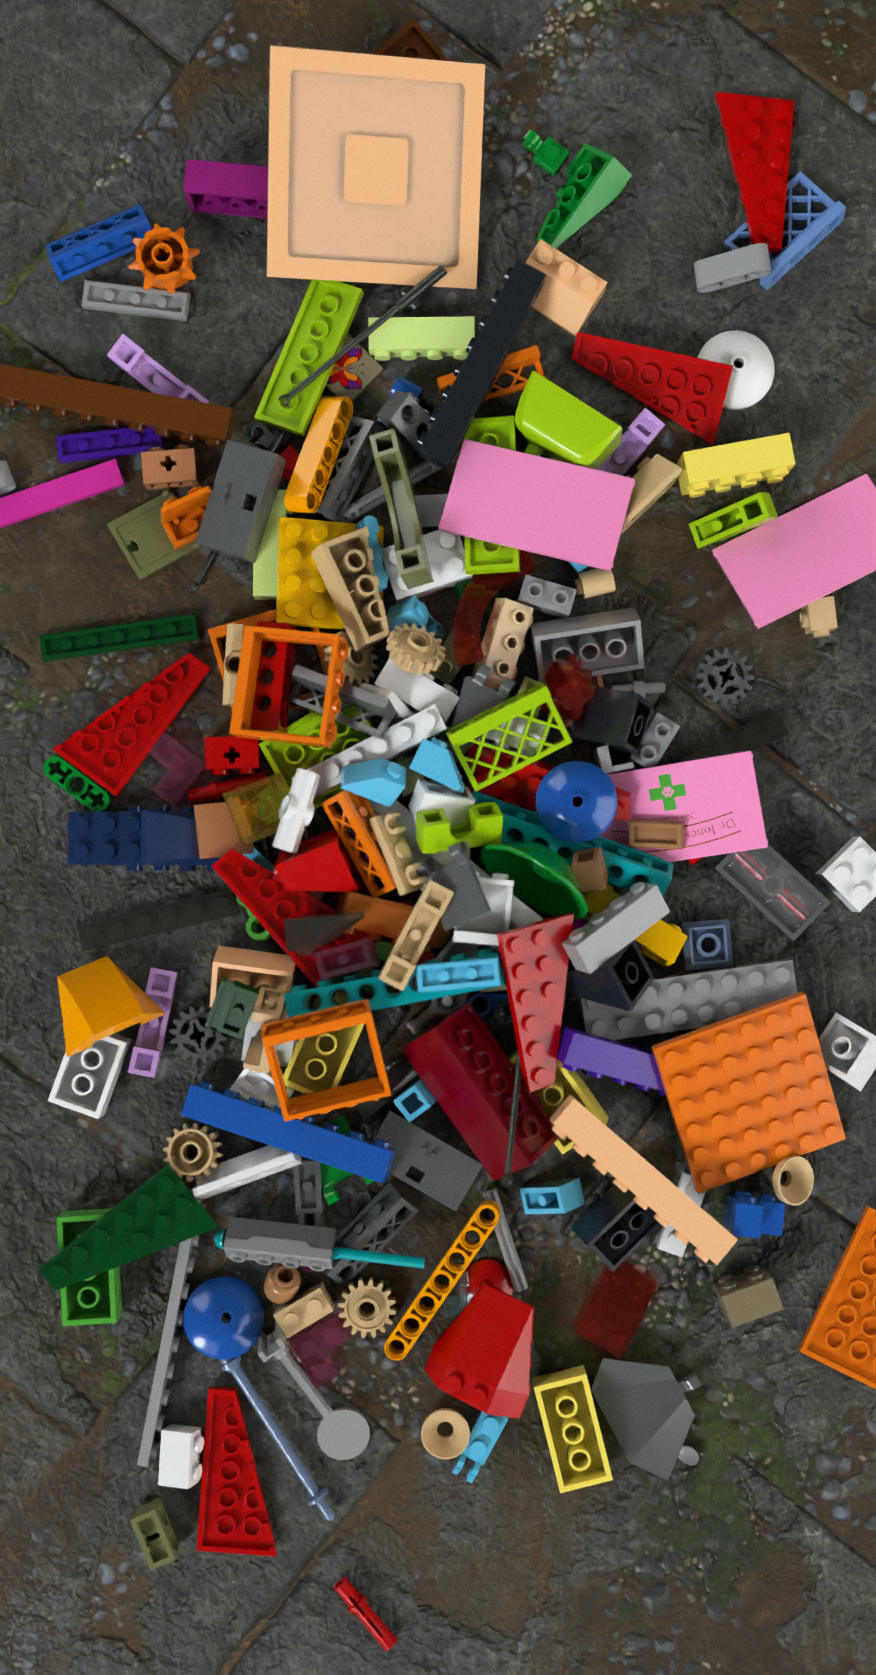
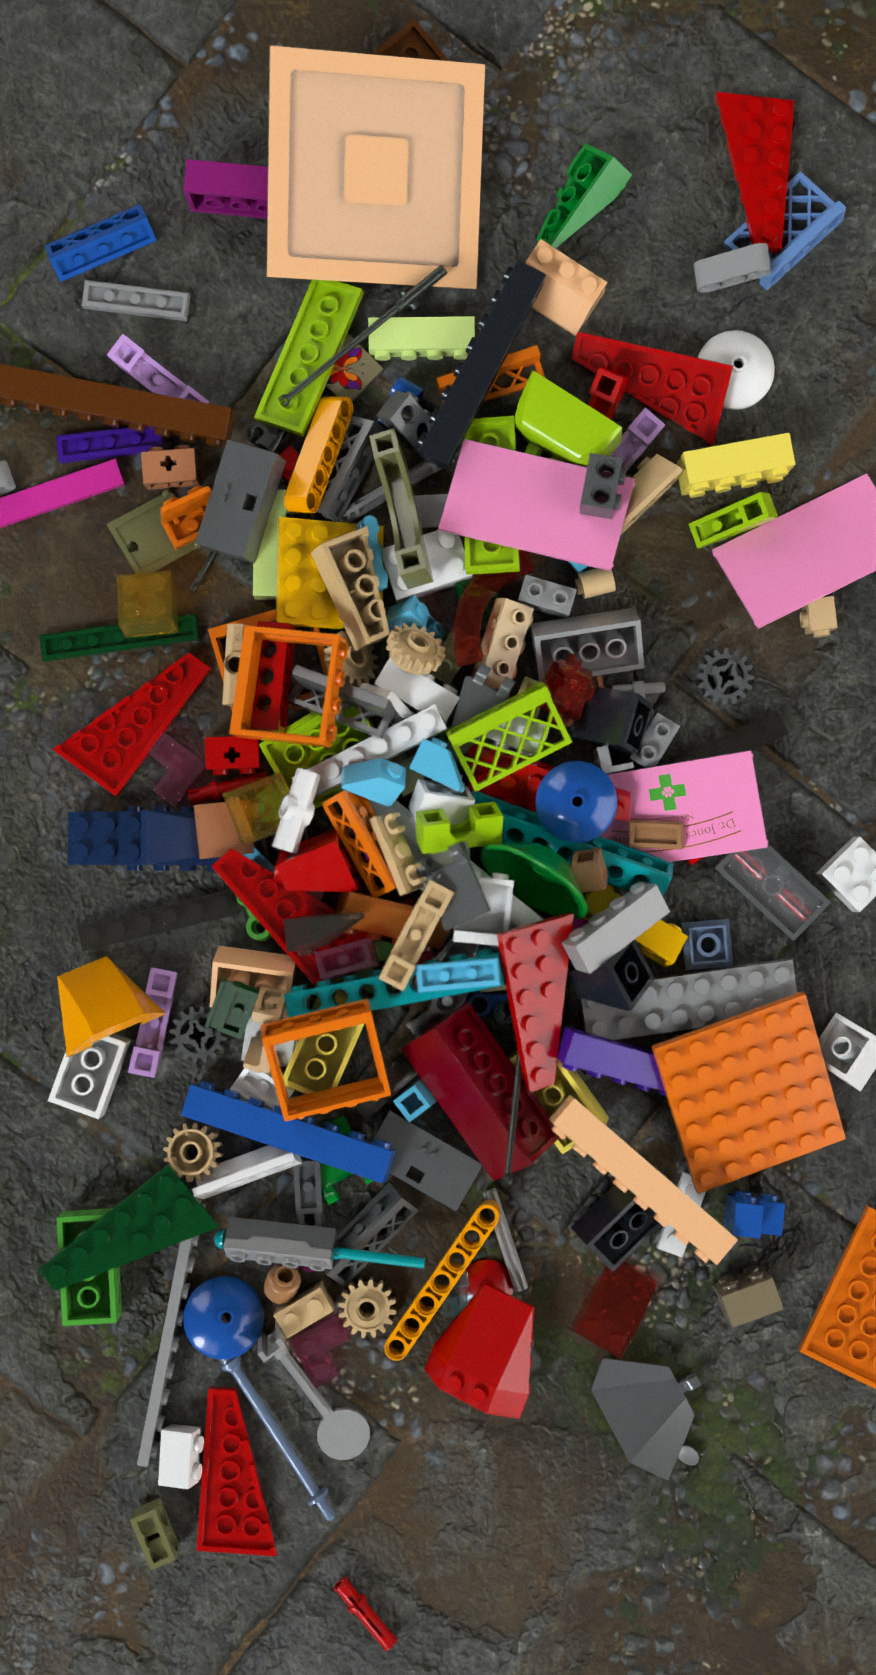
green beam [43,756,112,812] -> none
orange brick [128,223,200,295] -> none
tan piece [421,1408,470,1459] -> none
medium azure hinge [451,1411,509,1483] -> none
medium azure slope [520,1178,585,1214] -> none
green plate [522,130,570,177] -> none
light yellow brick [532,1365,613,1493] -> none
tan piece [771,1156,814,1206] -> none
none -> clear yellow brick [117,571,178,638]
none -> dark grey brick [580,453,626,519]
none -> red brick [588,367,628,420]

